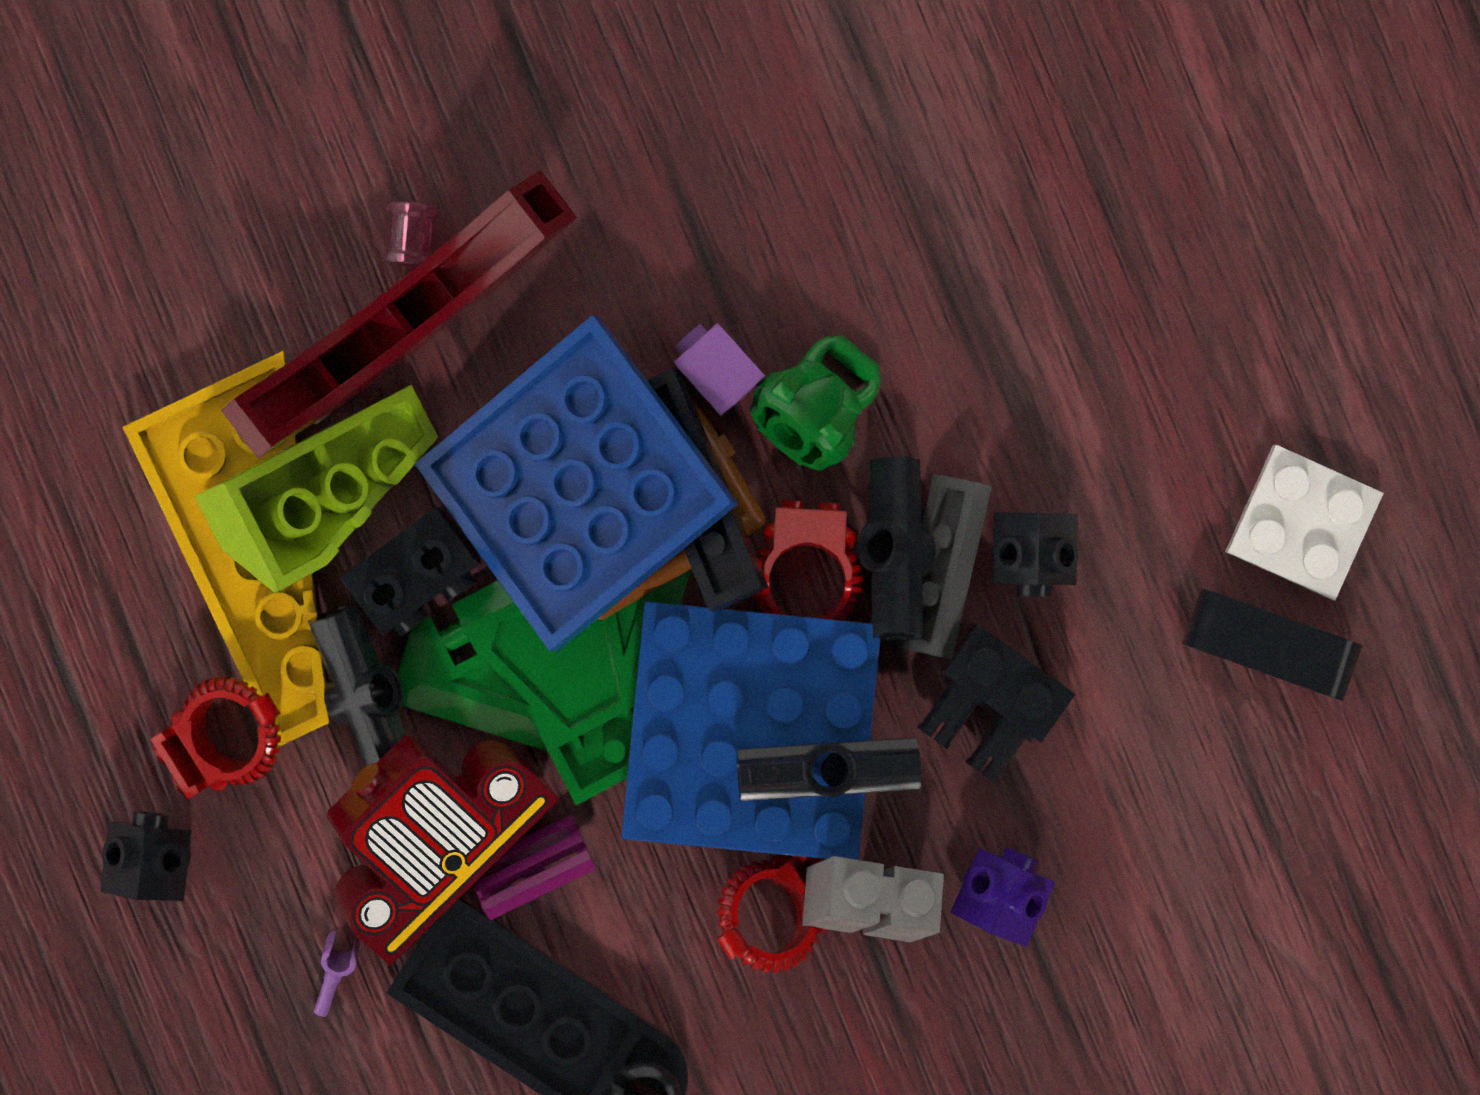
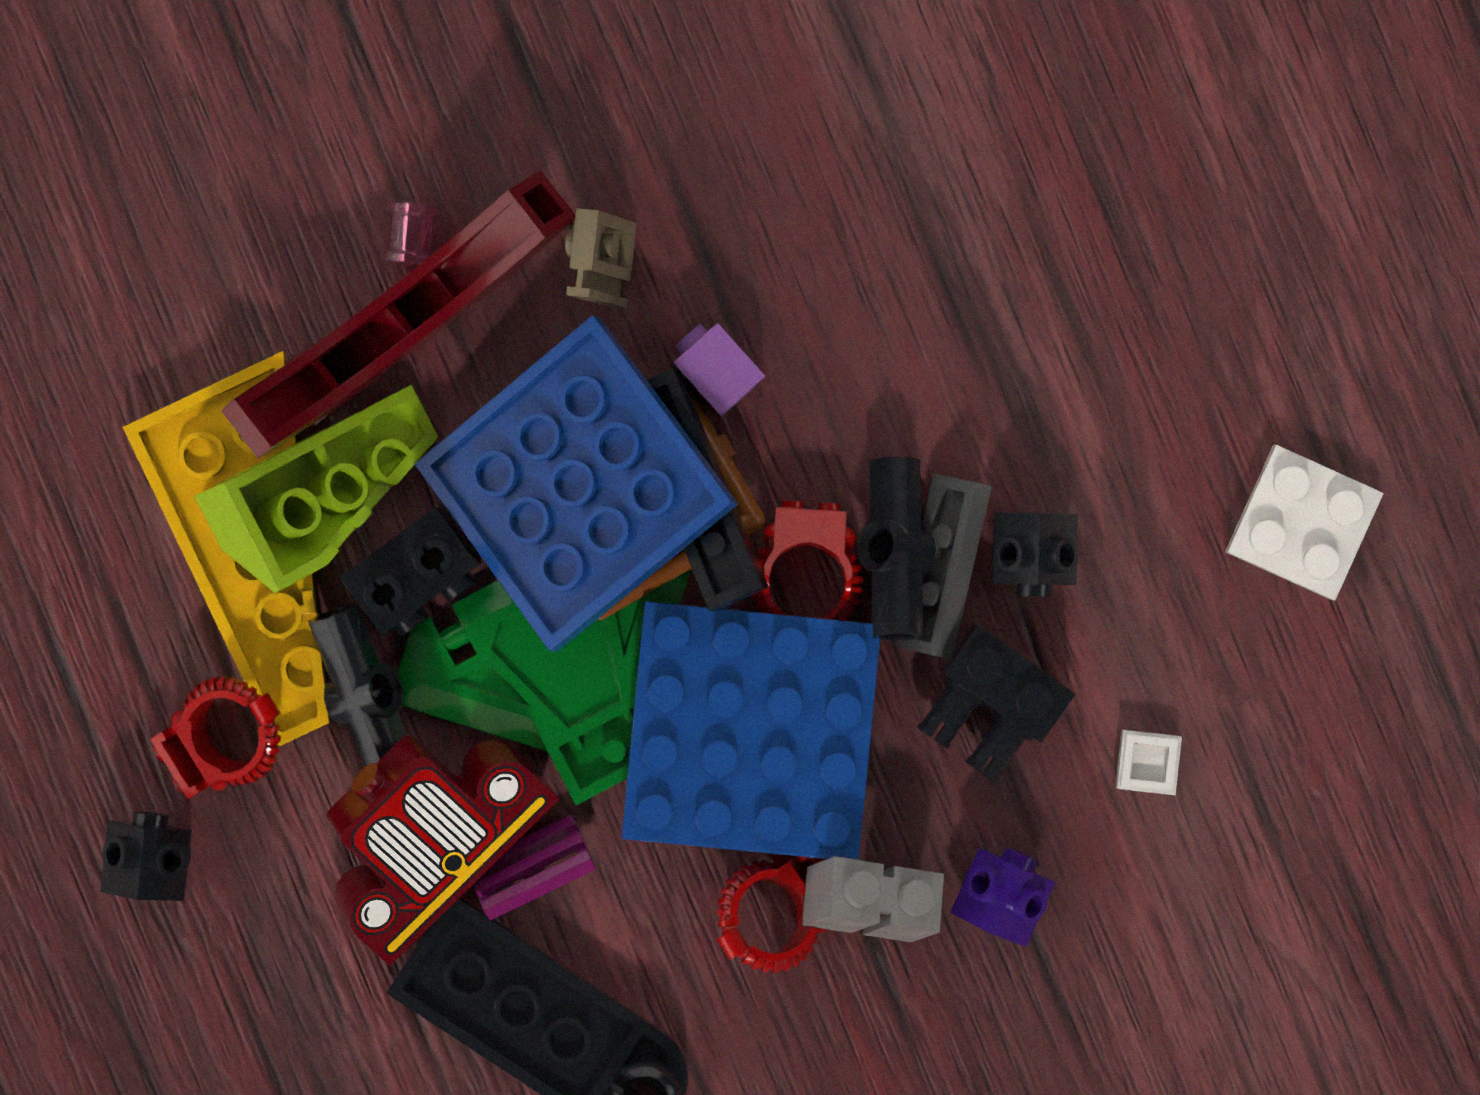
medium lavender hand [313,931,360,1017] -> none
black piece [736,737,921,801] -> none
green piece [750,335,881,471] -> none
black beam [1182,588,1363,701] -> none
none -> dark tan plate [565,208,637,308]
none -> white tile [1115,729,1182,795]

